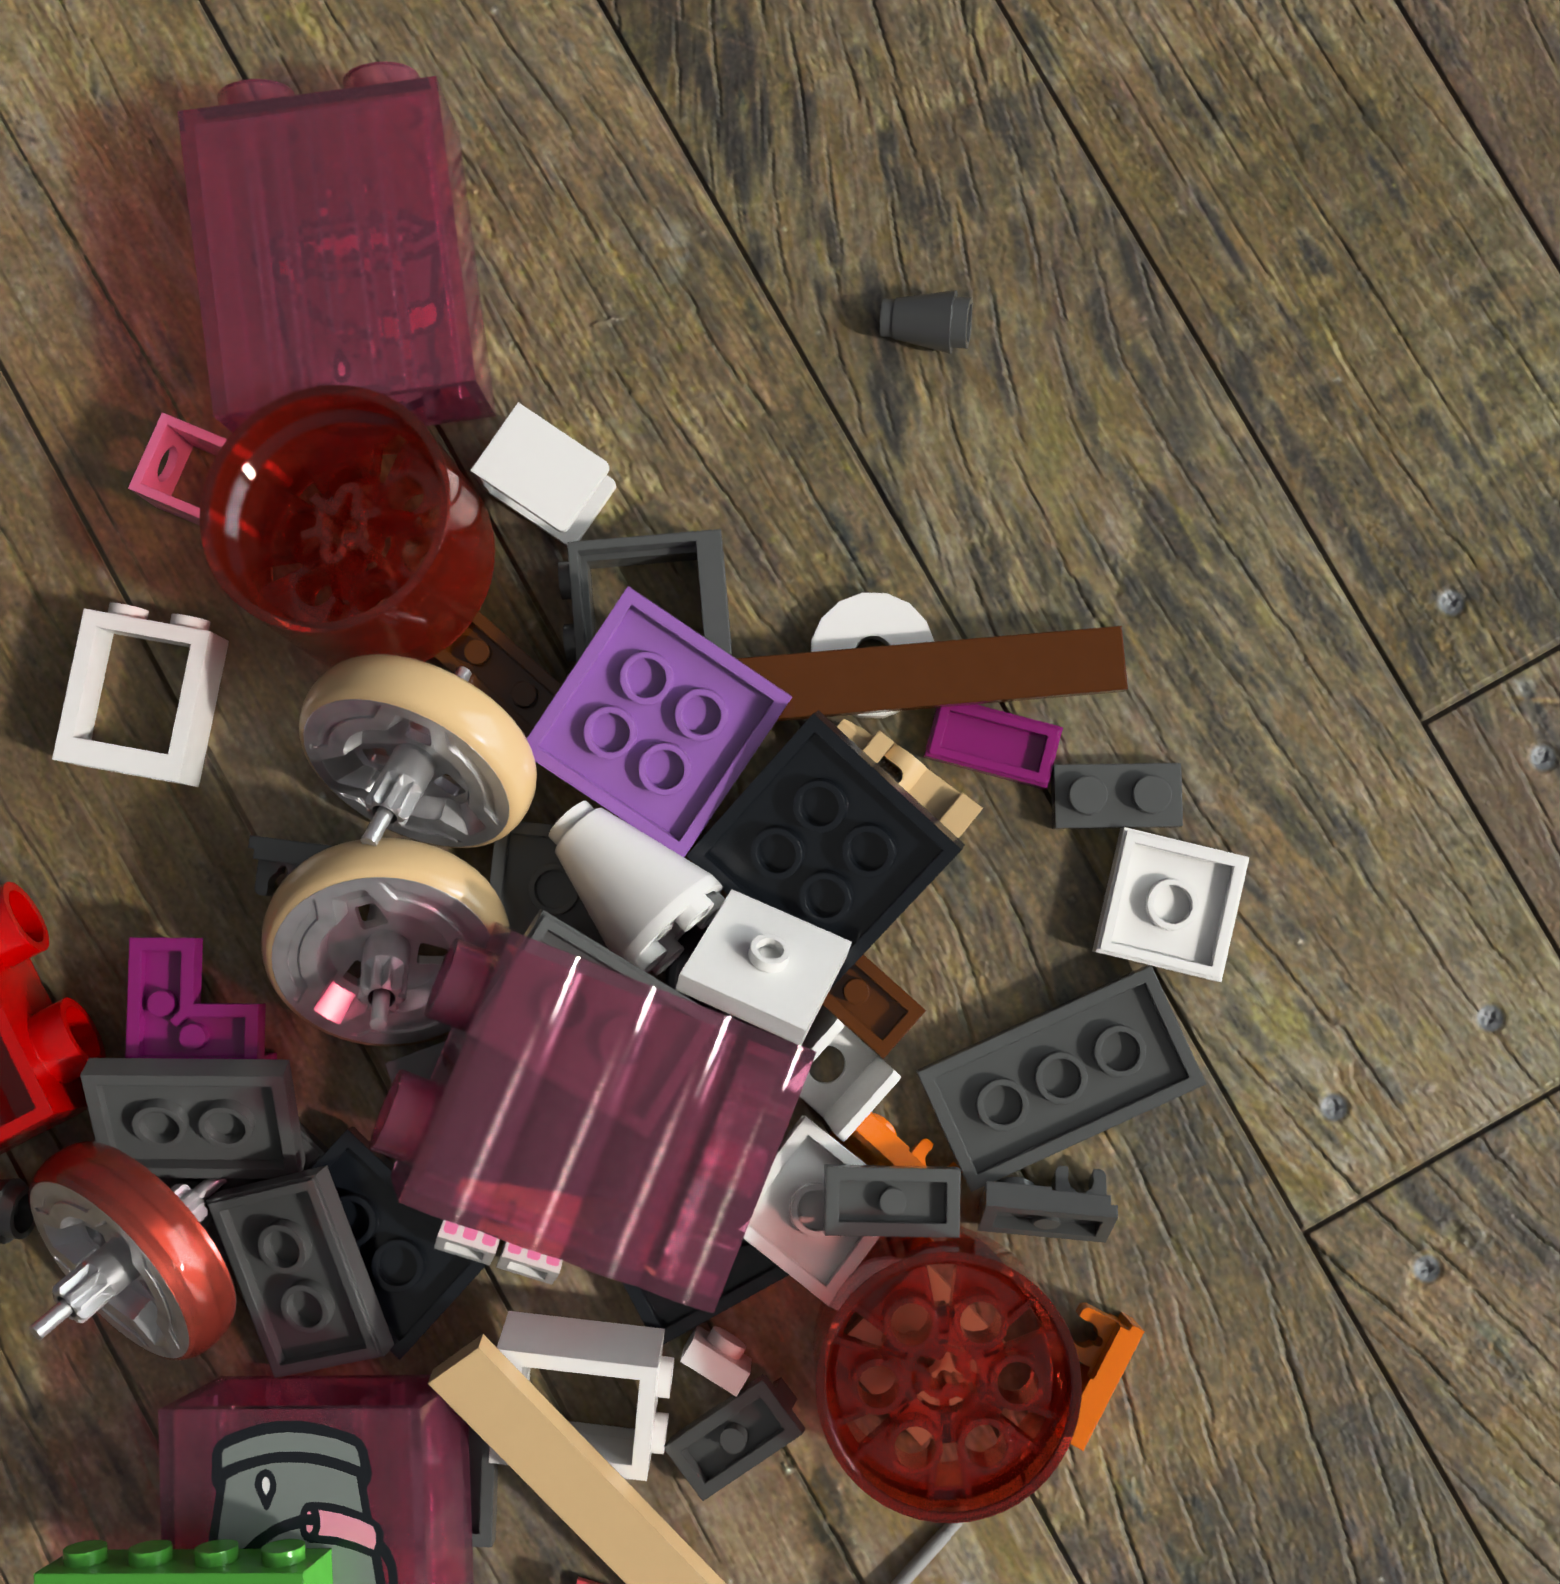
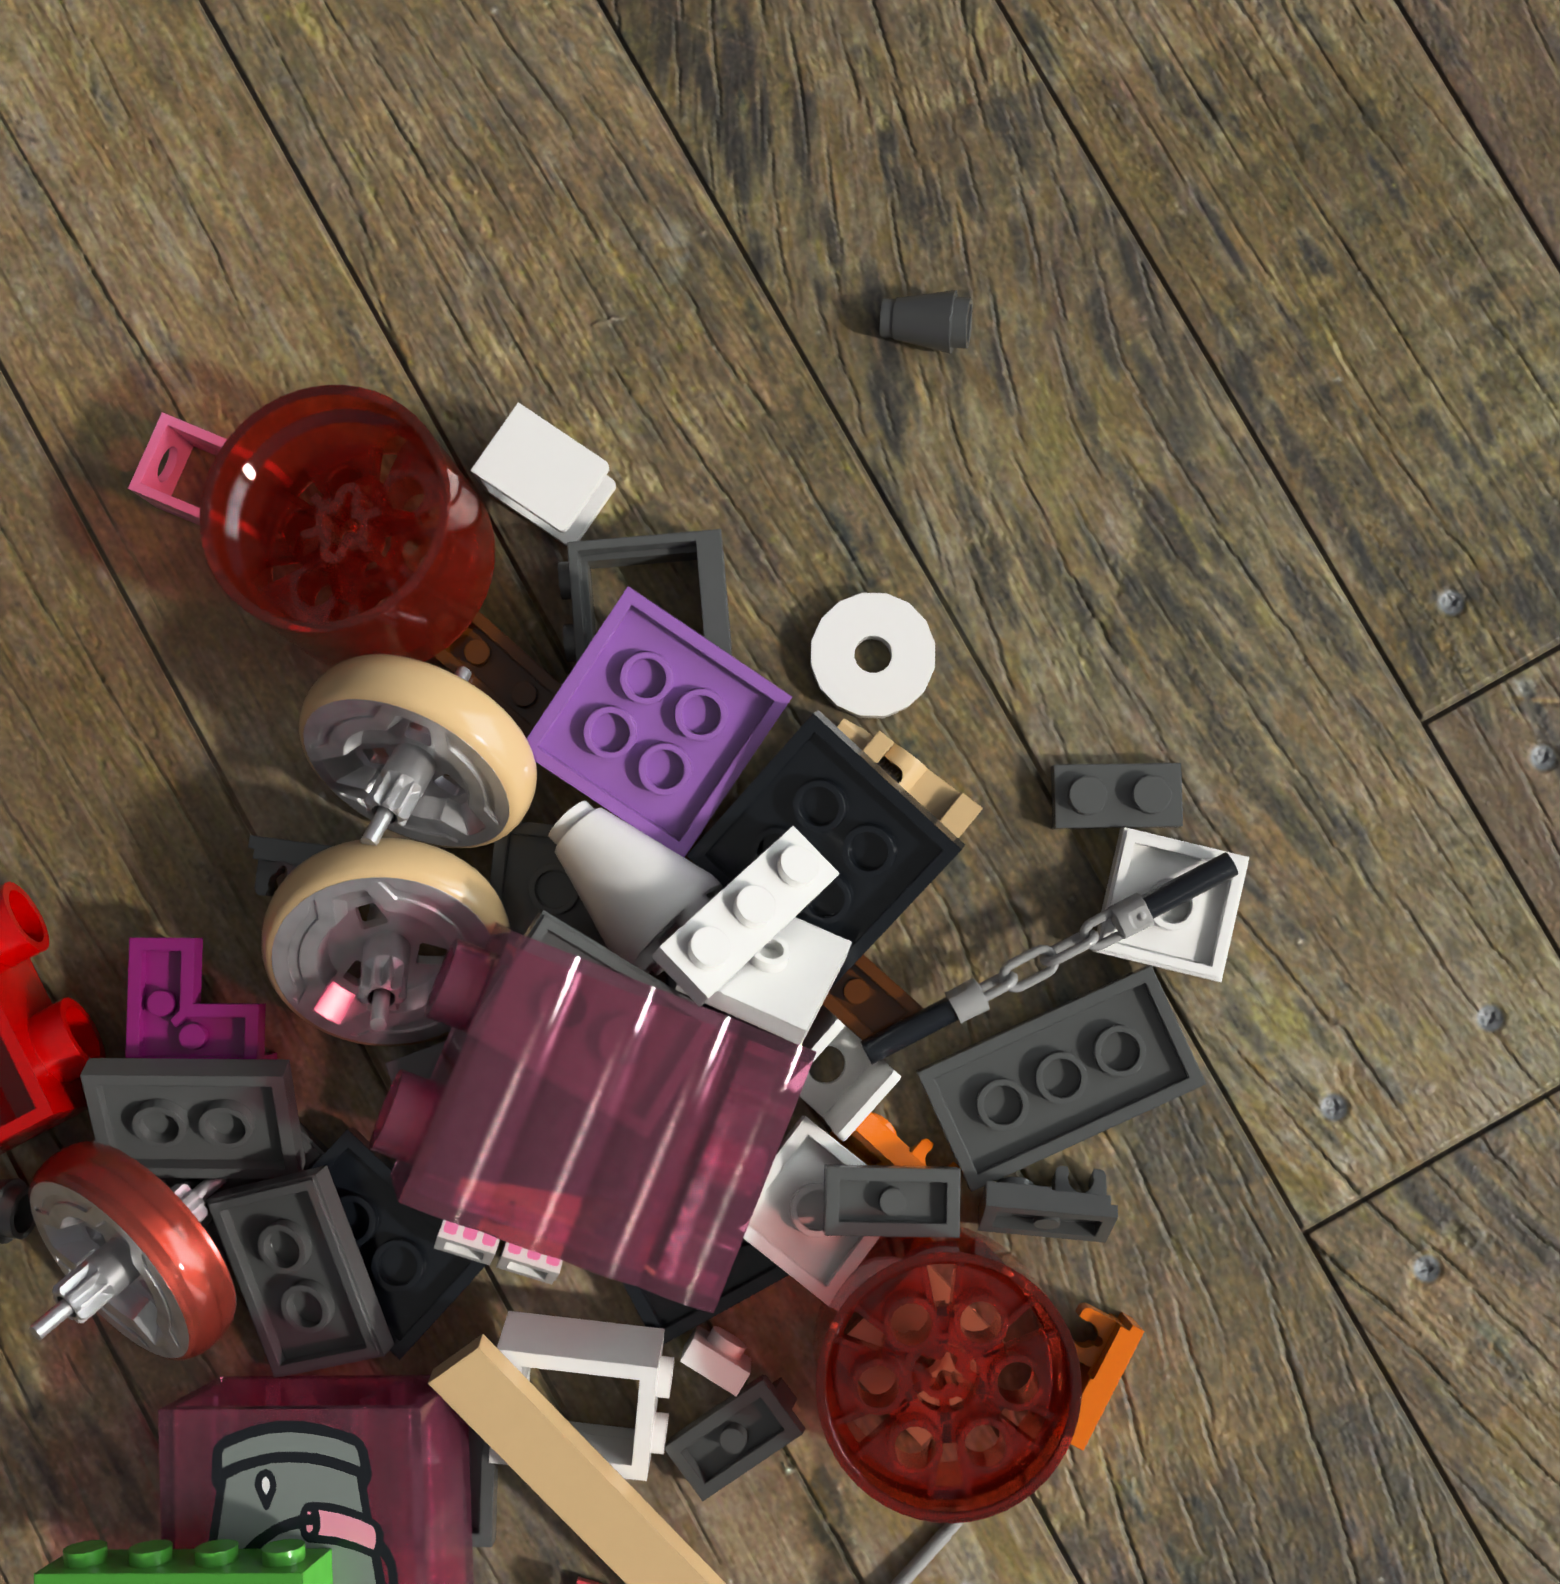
white window [52,602,229,787] -> none
clear pink brick [177,62,496,450] -> none
reddish brown tile [736,626,1128,721] -> none
magenta tile [923,704,1063,790] -> none
none -> white plate [651,826,840,1007]
none -> piece [860,852,1238,1065]

